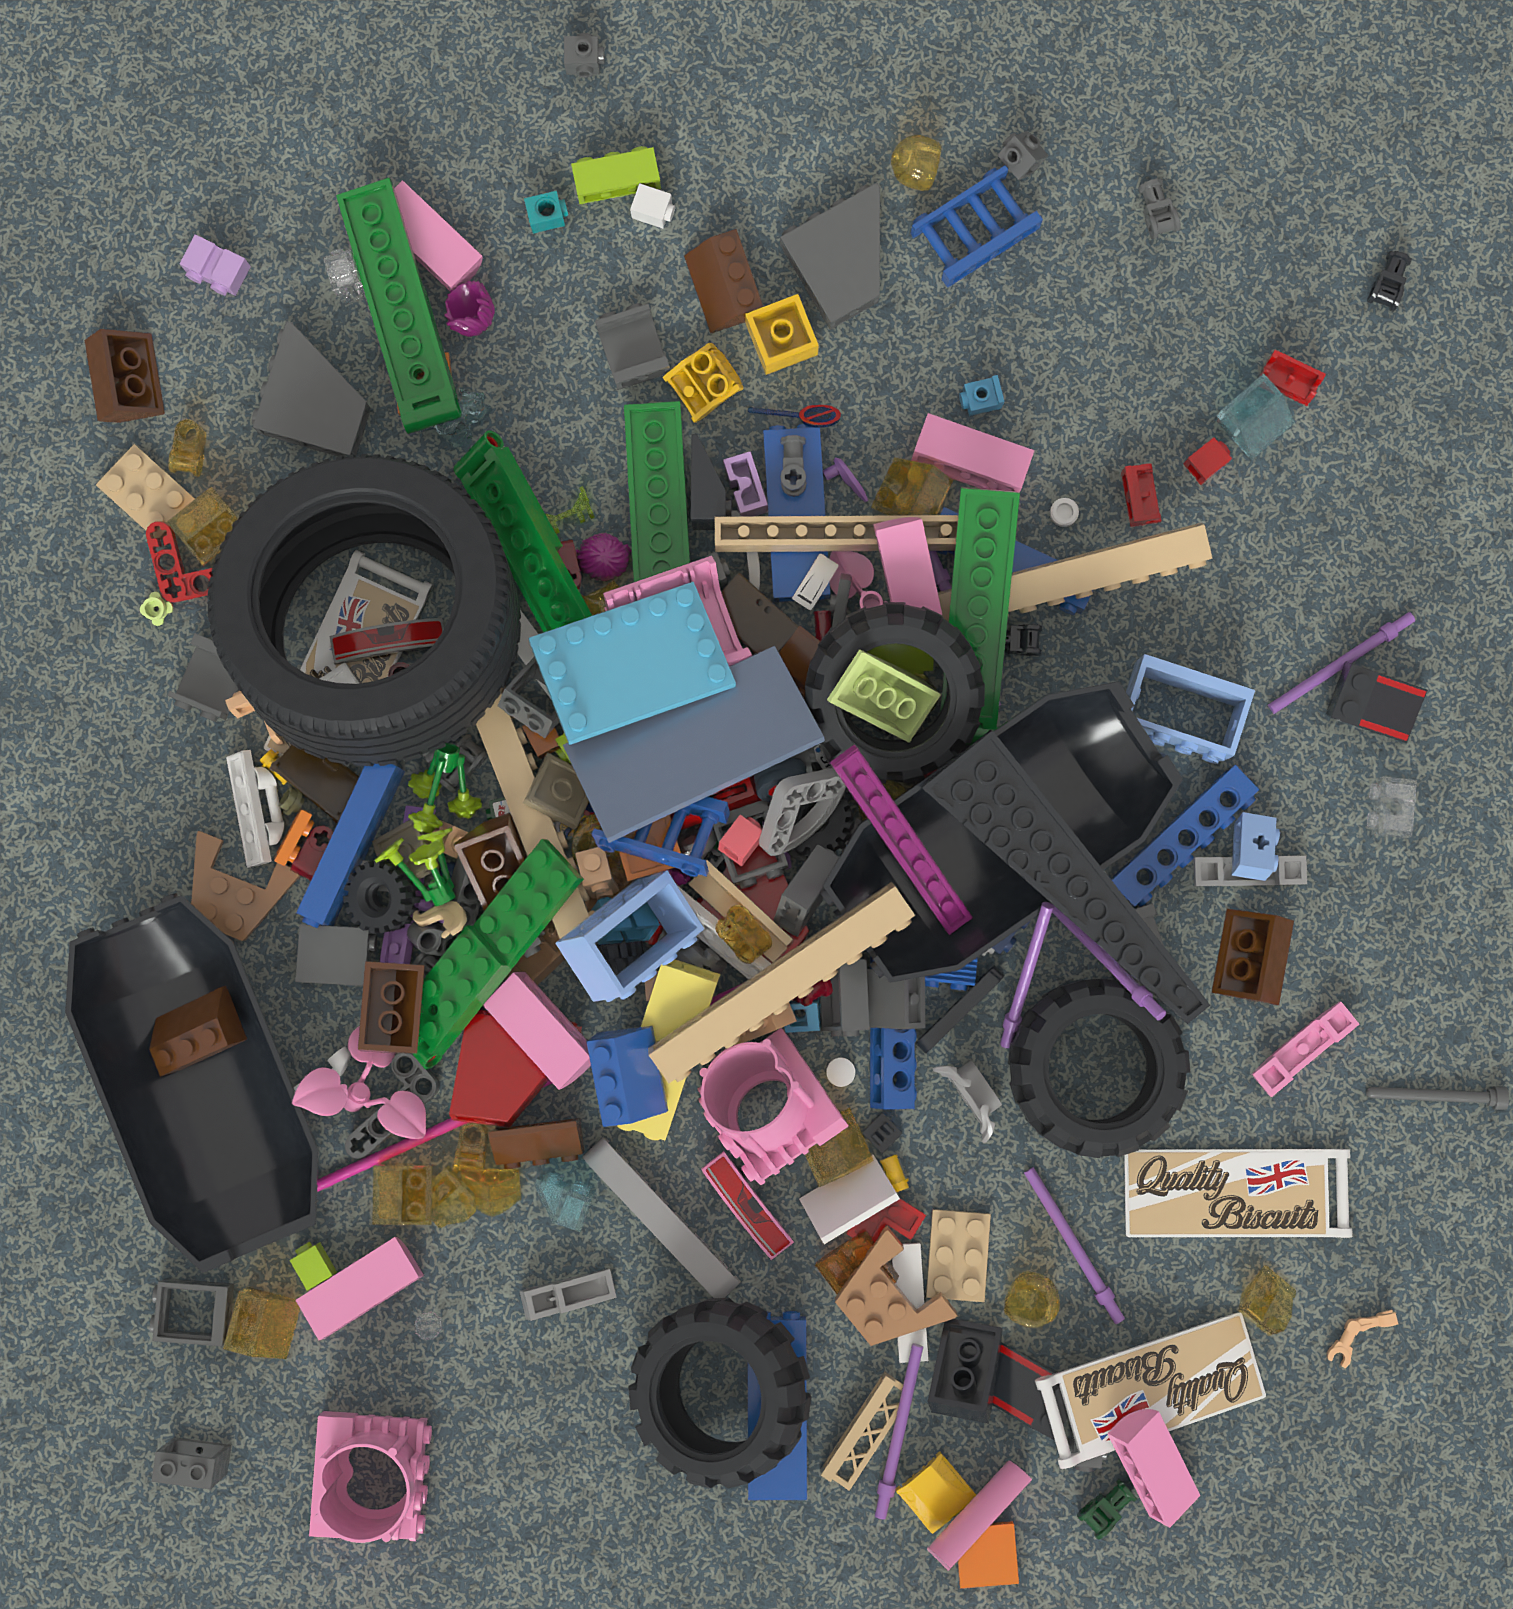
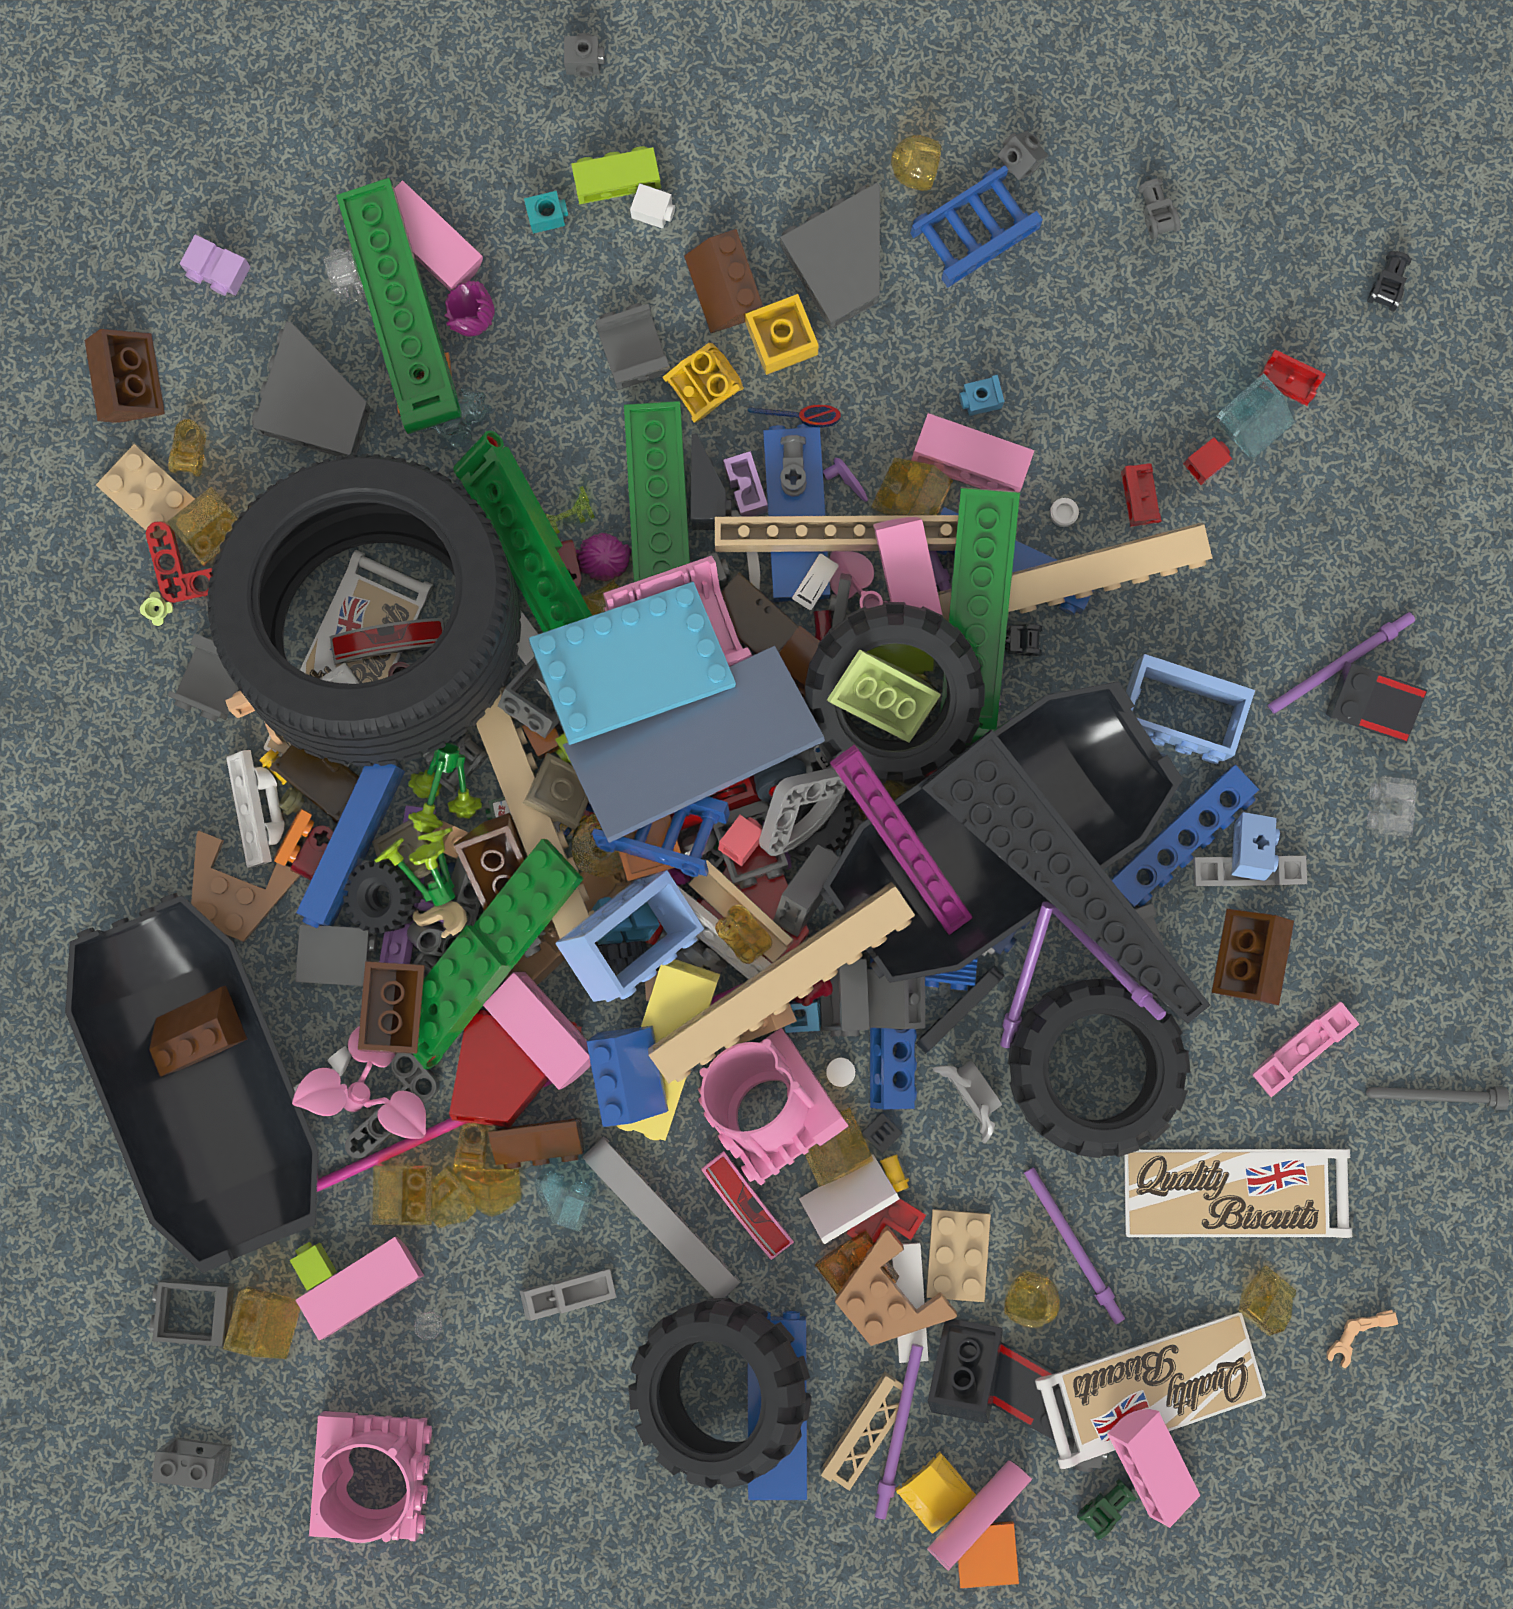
light nougat bracket [575,847,619,900] -> none

